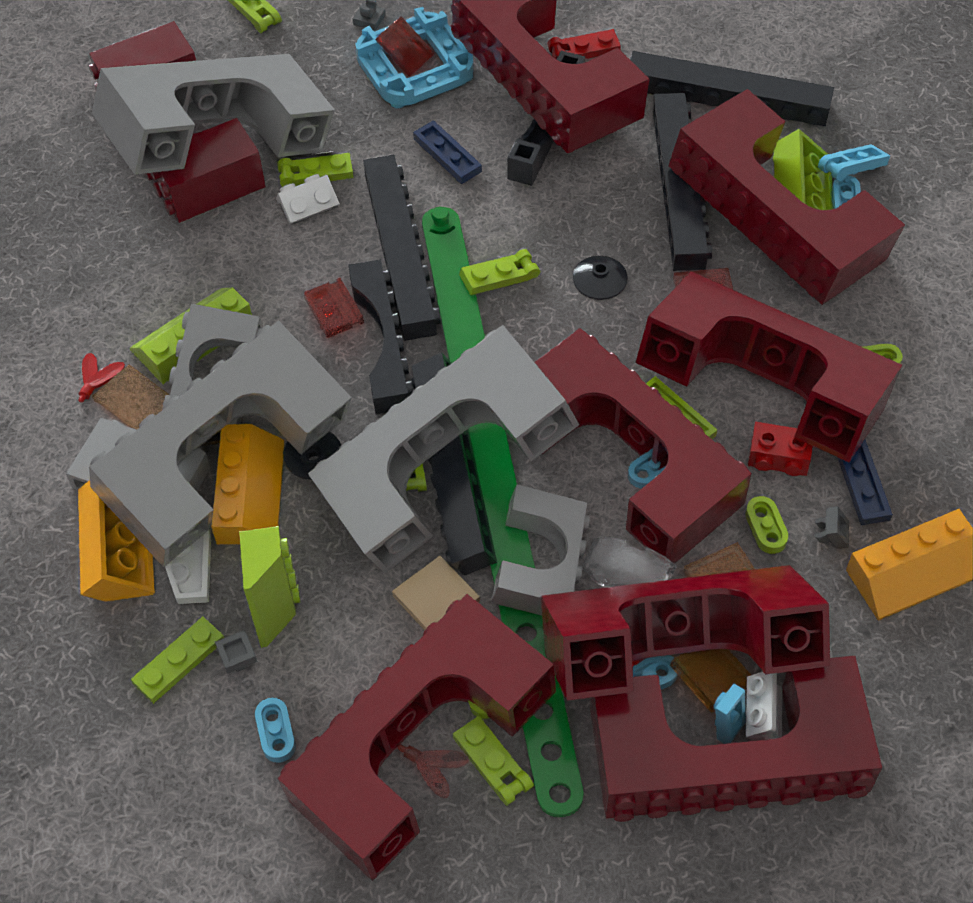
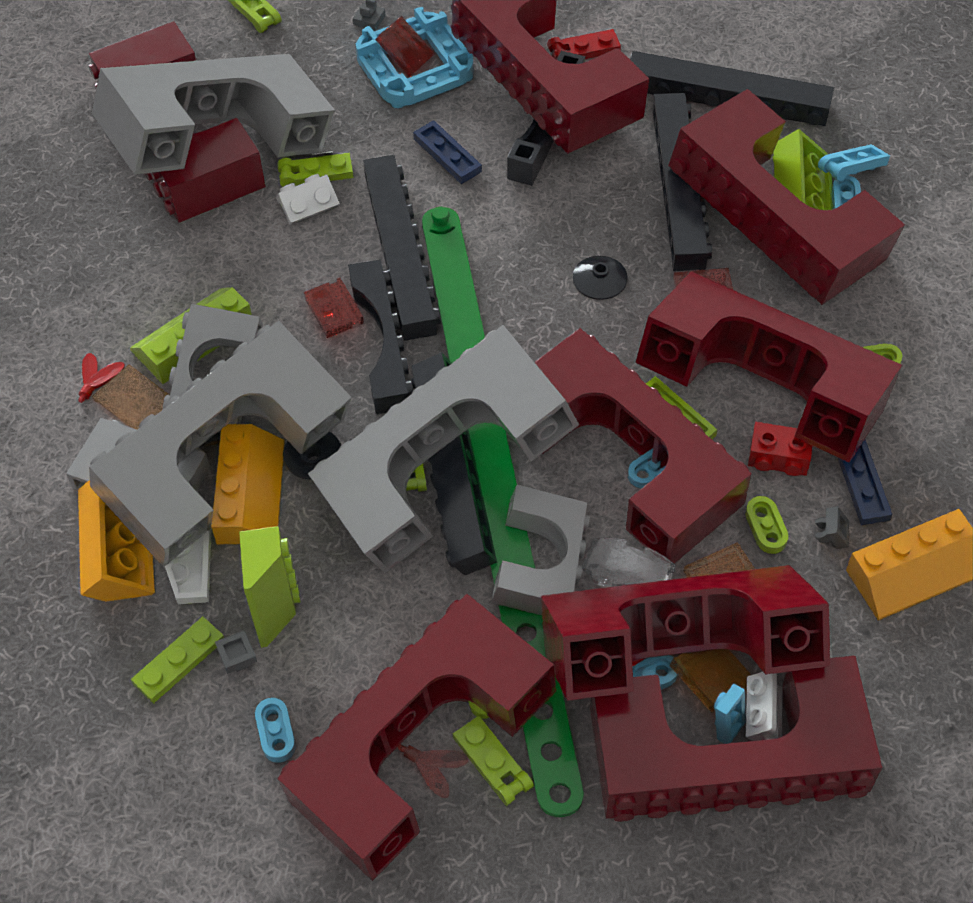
tan tile [392,556,480,630] -> none
lime plate [459,249,541,295] -> none

